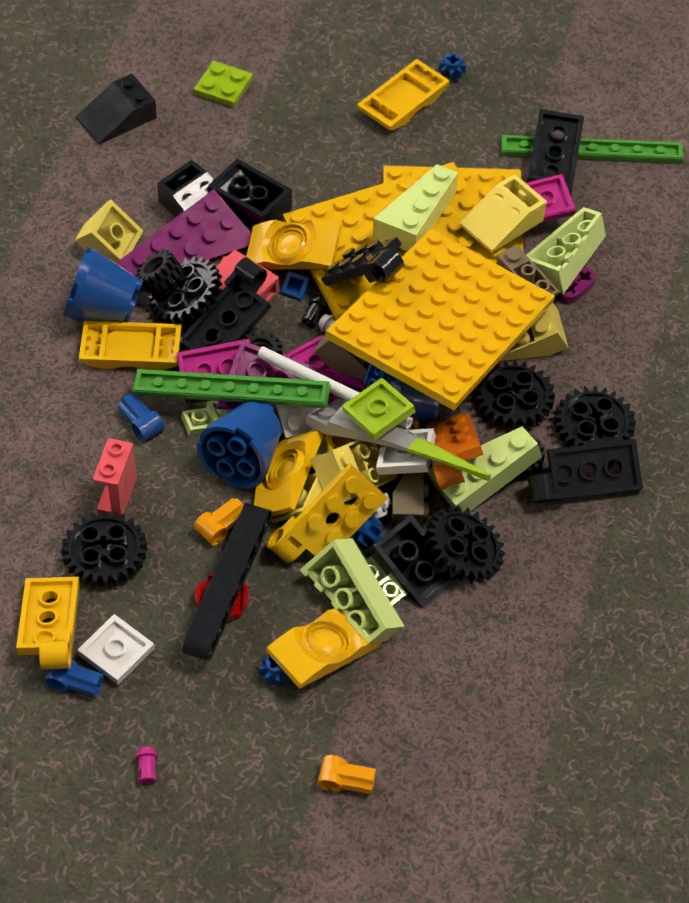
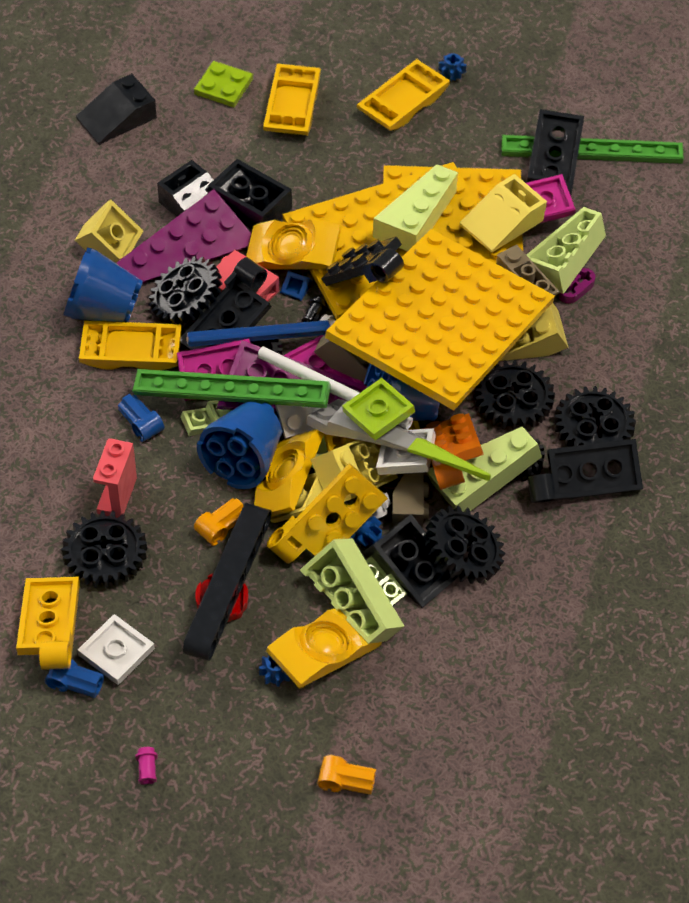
black tyre [136,250,182,294] -> none
none -> blue axle [186,320,330,347]
none -> yellow slope [263,64,321,135]

